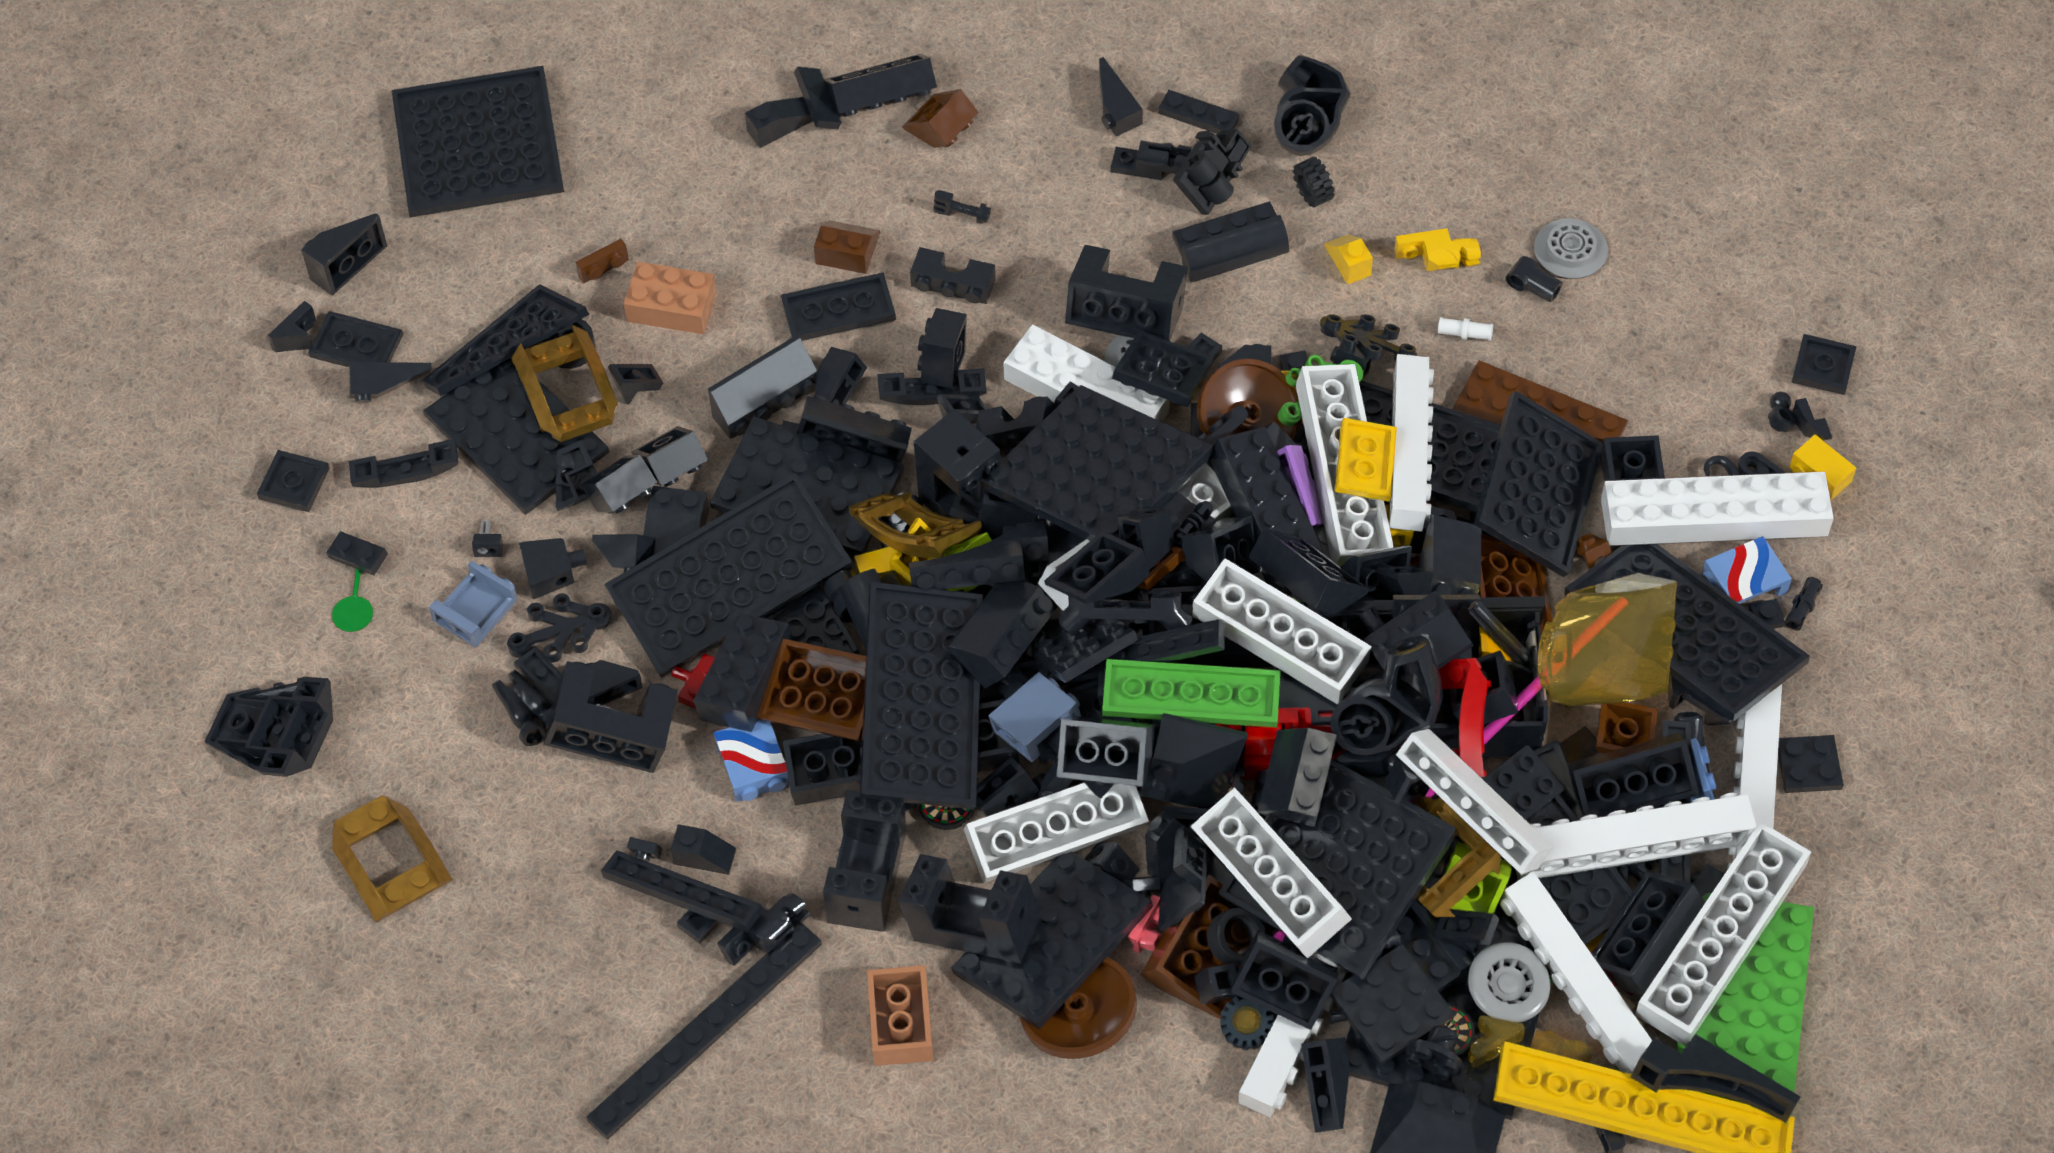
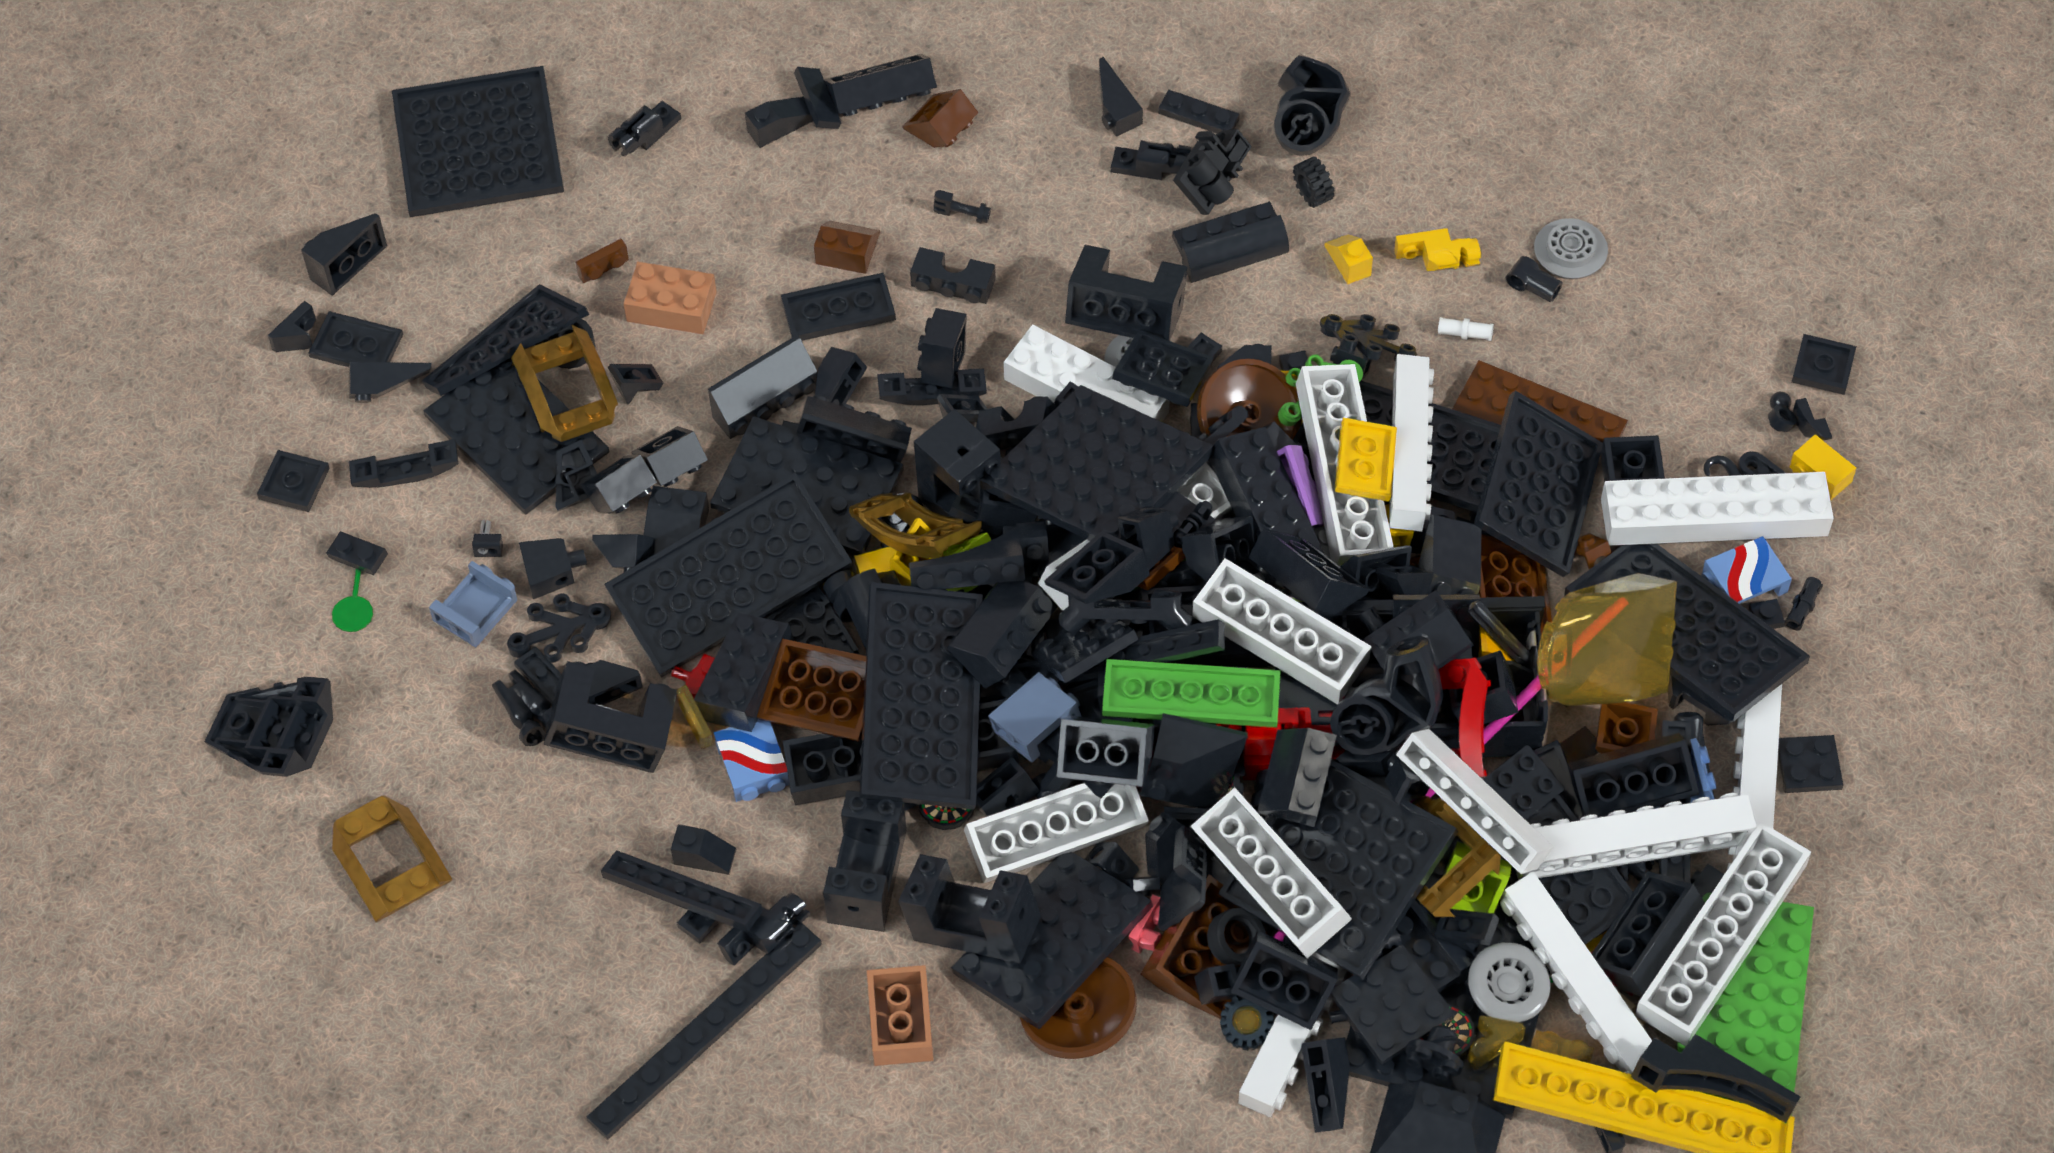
black plate [627,837,663,861] -> none
none -> black plate [608,101,682,157]
none -> clear yellow tile [676,685,712,749]

